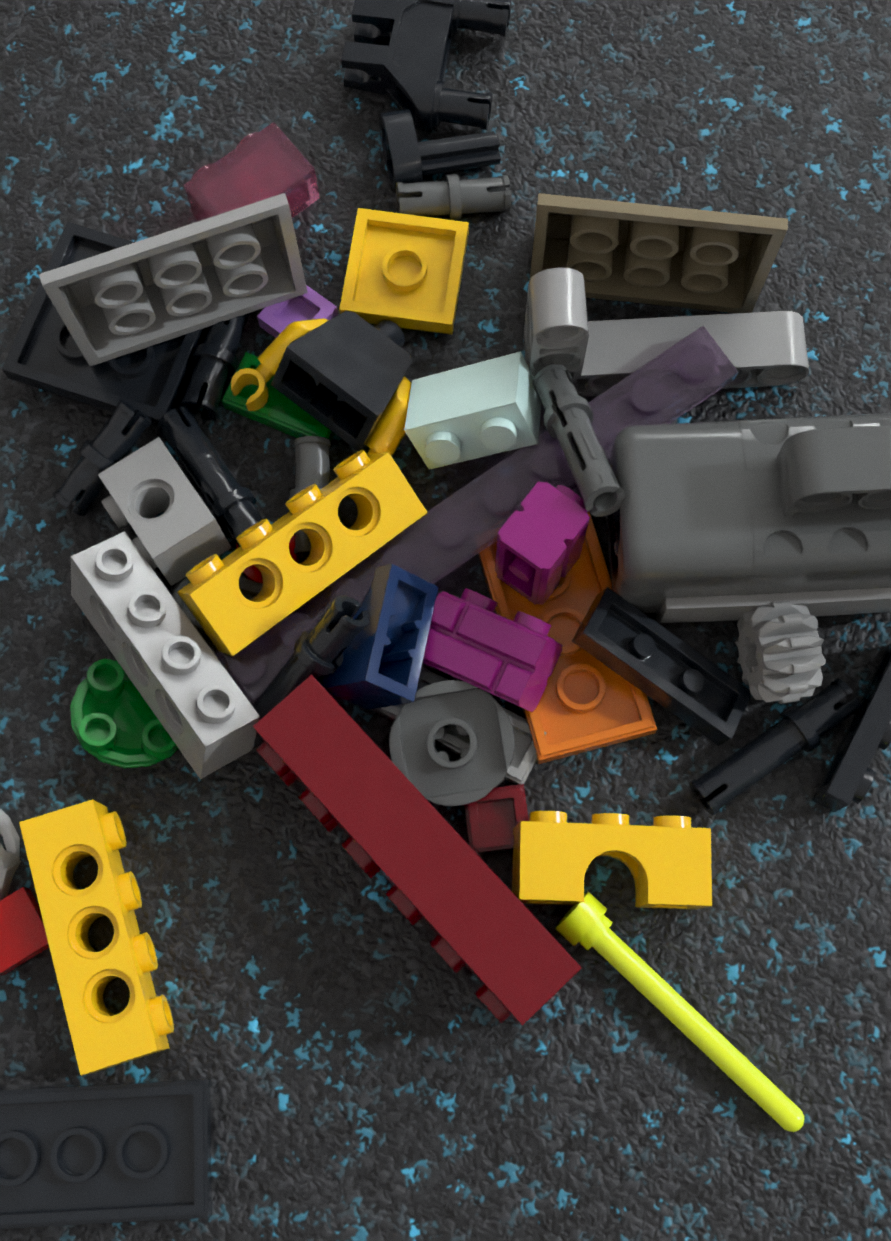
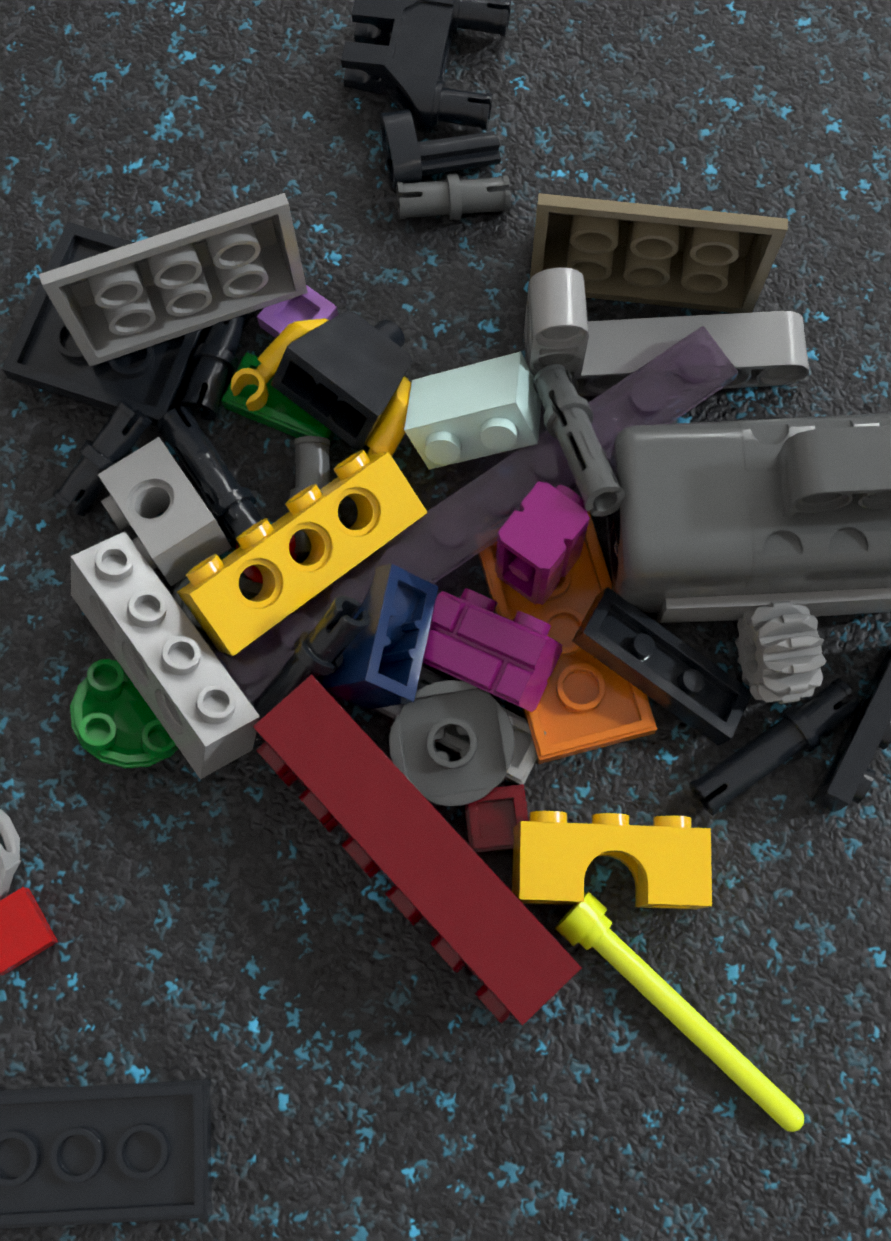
yellow brick [19,799,174,1075] -> none
clear pink brick [183,122,320,221] -> none
yellow plate [339,208,469,335] -> none

